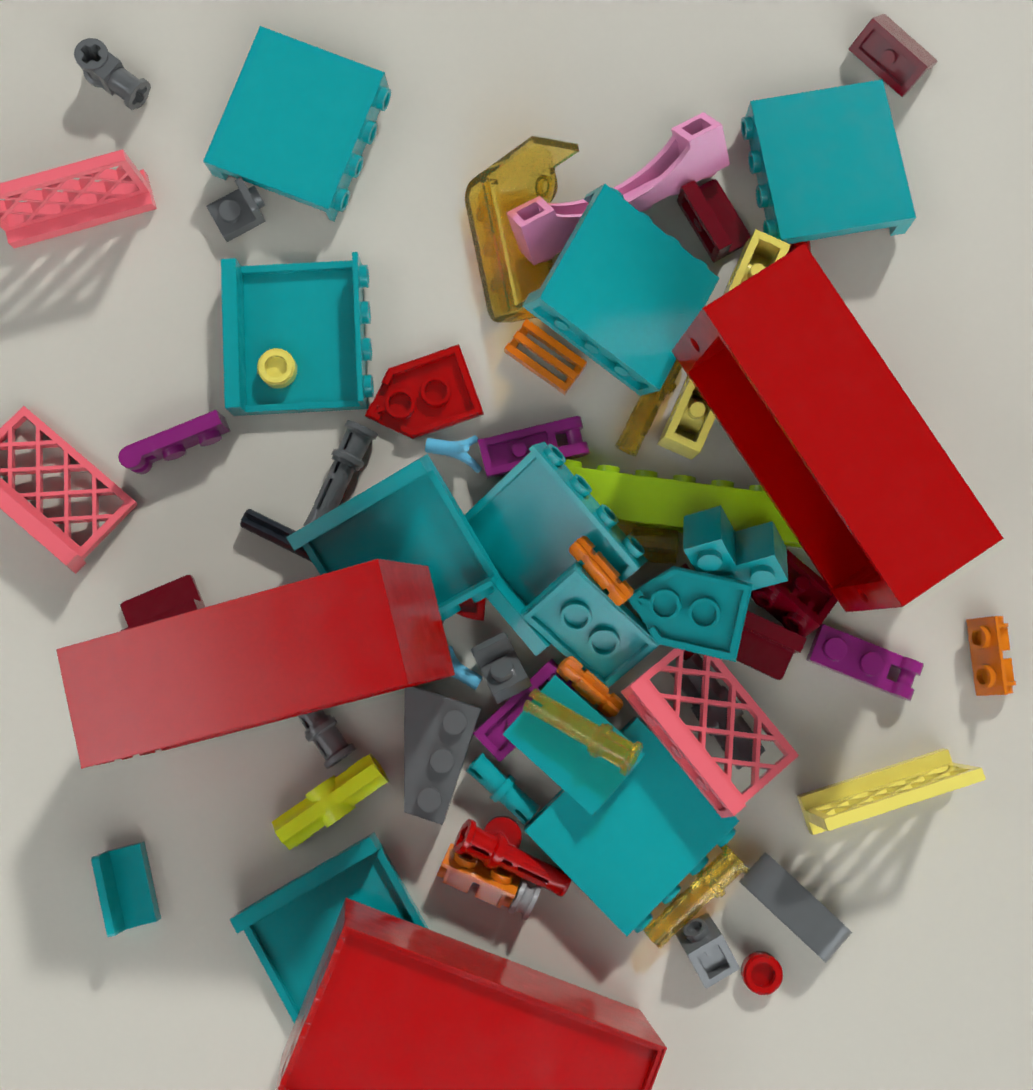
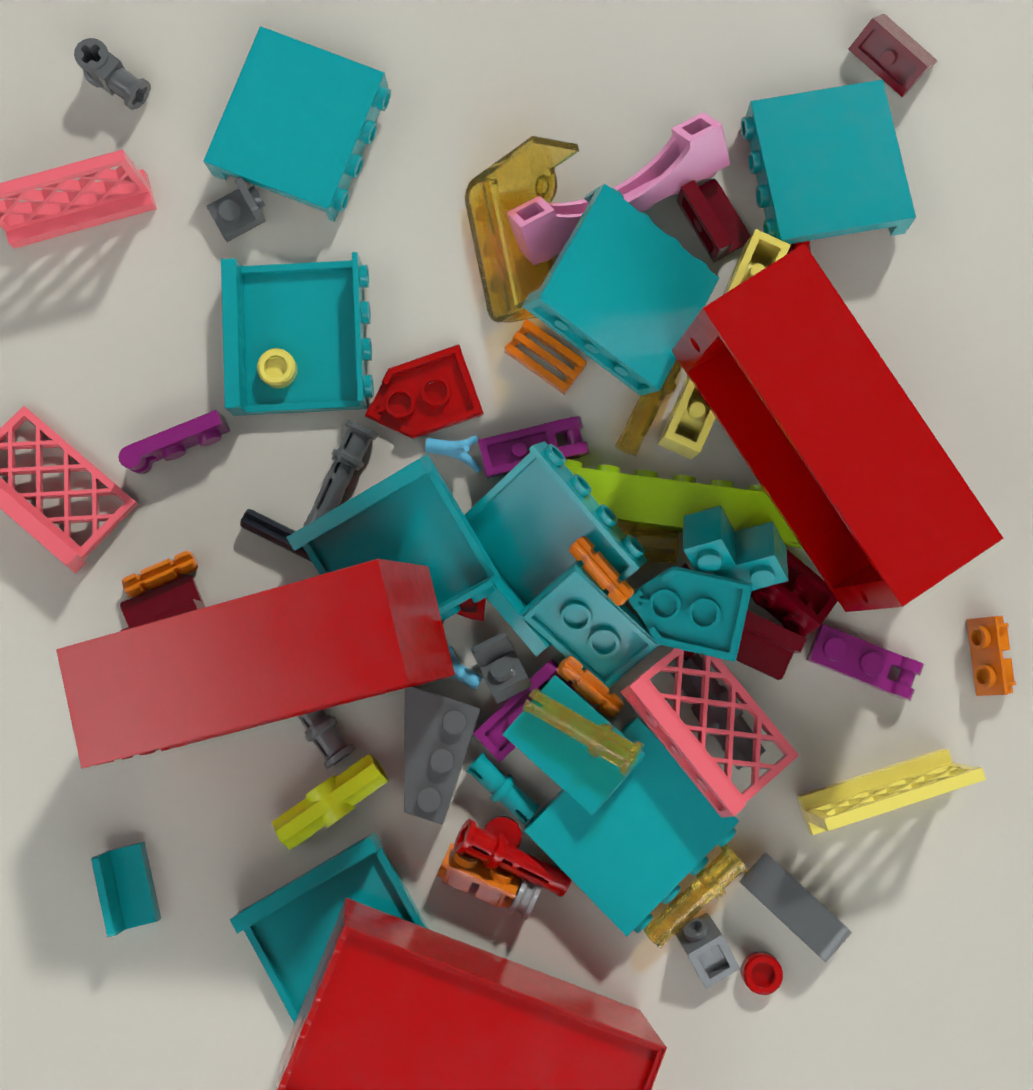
none -> orange axle [122,551,198,597]

